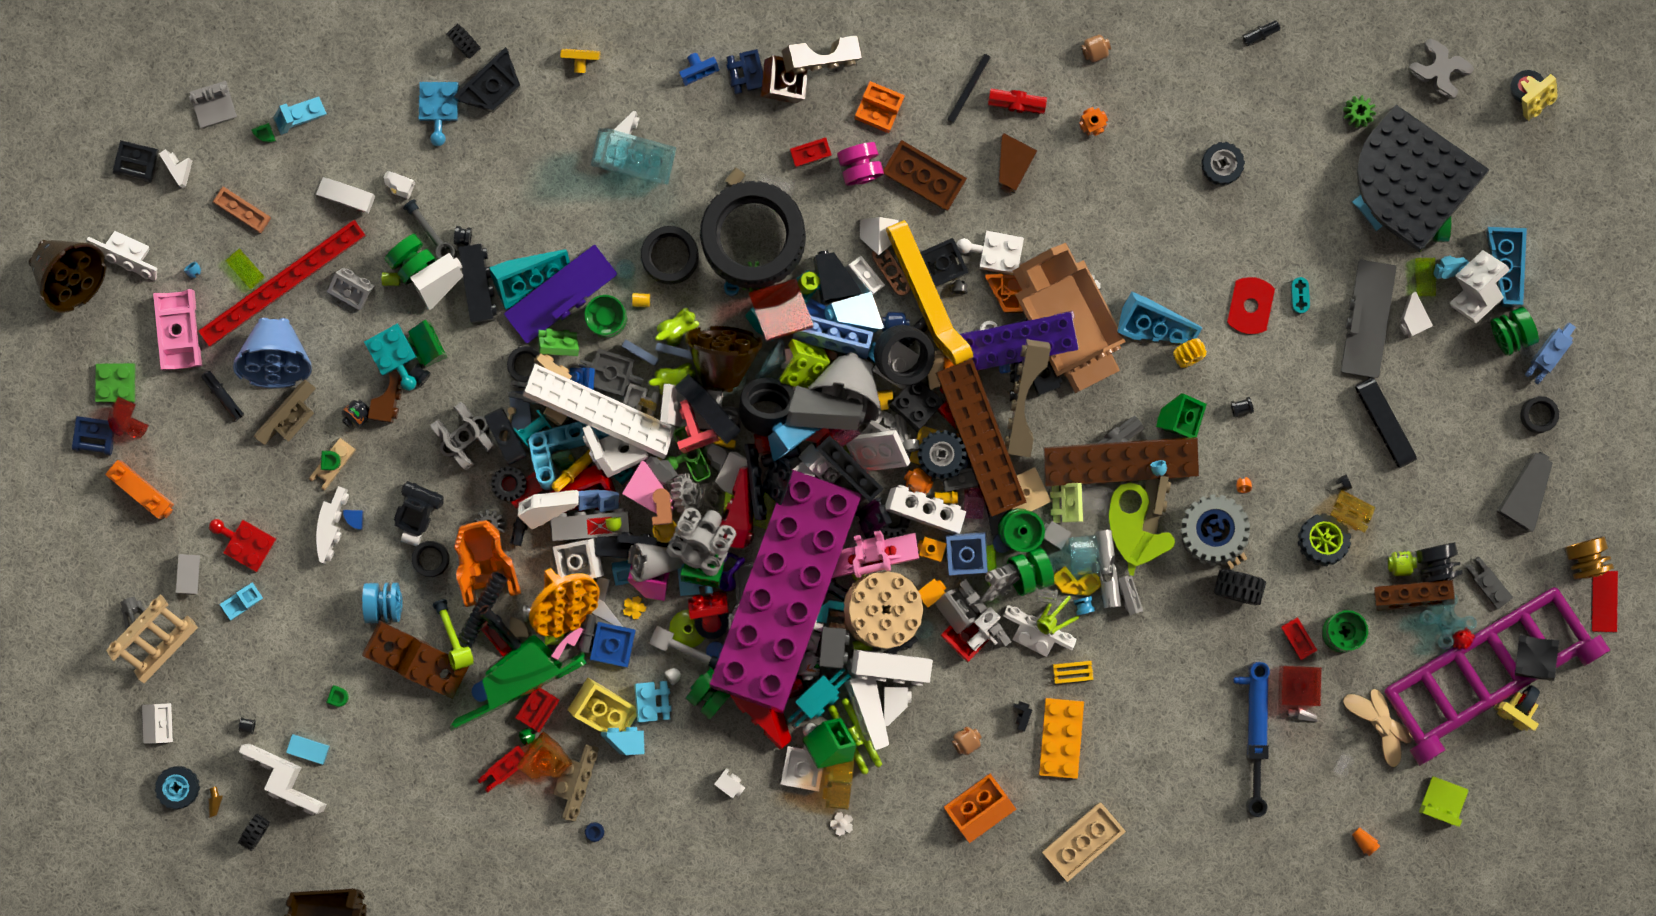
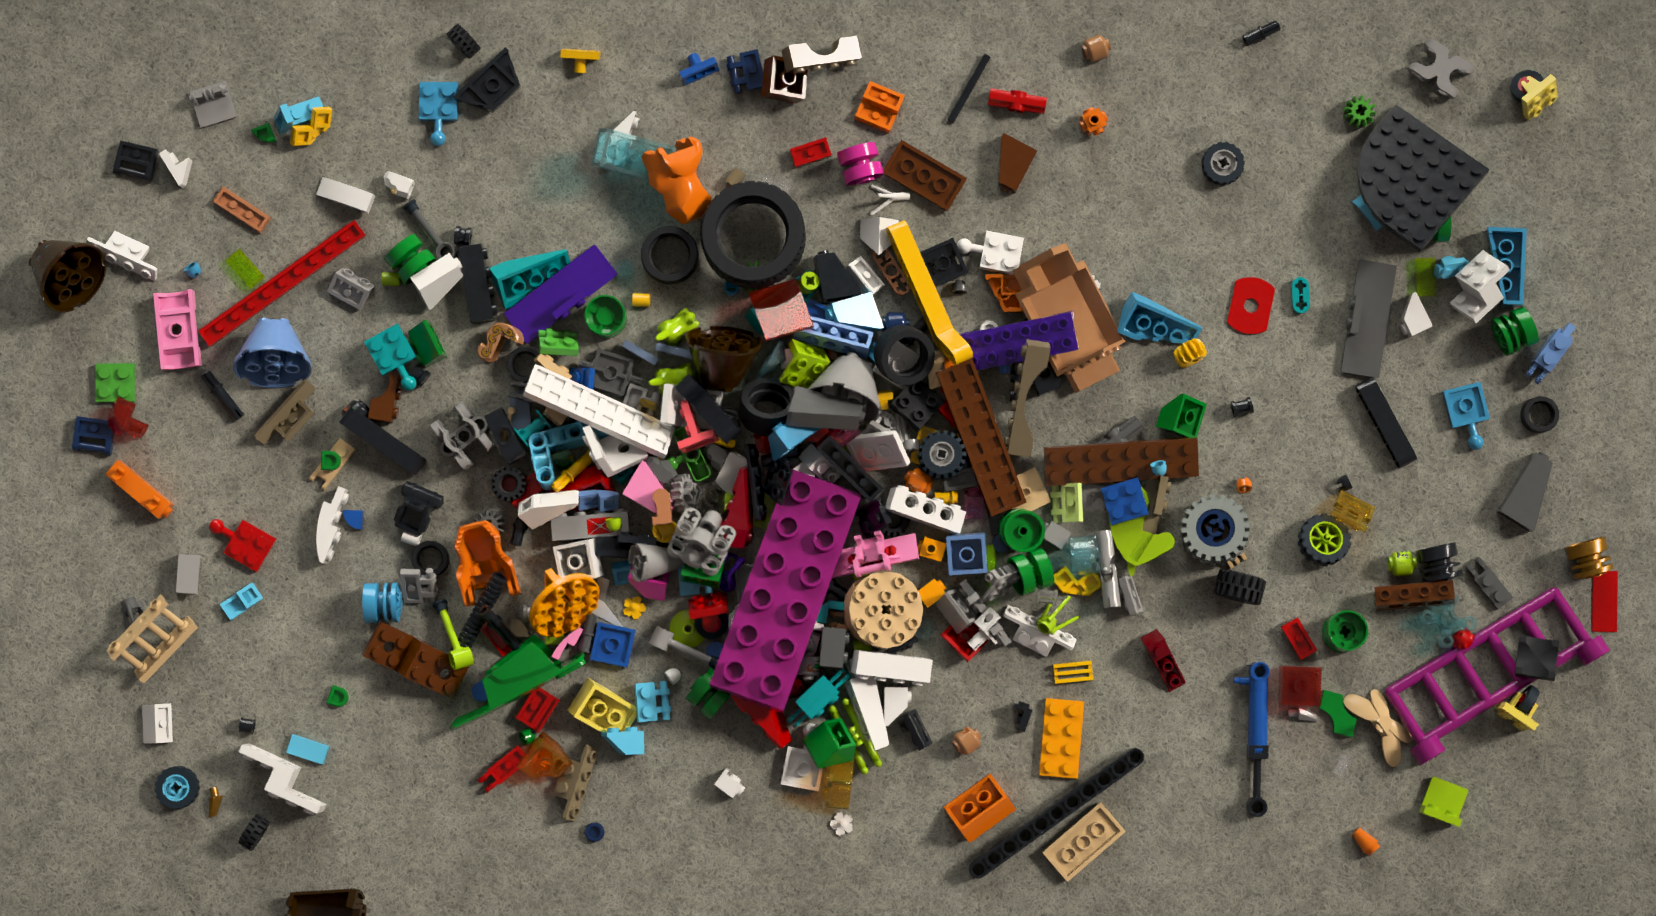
dark azure wheel [1073,596,1095,615] -> none
none -> yellow tile [290,107,332,146]
none -> black beam [339,407,427,476]
none -> light grey plate [400,568,438,603]
none -> medium nougat animal [477,322,524,362]
none -> orange animal [641,137,712,225]
none -> white plant [870,185,910,215]
none -> black hinge [898,709,933,751]
none -> black beam [969,748,1144,879]
none -> blue plate [1101,477,1149,526]
none -> dark red slope [1140,629,1186,692]
none -> green tile [1319,690,1357,737]
none -> dark azure plate [1442,382,1490,450]

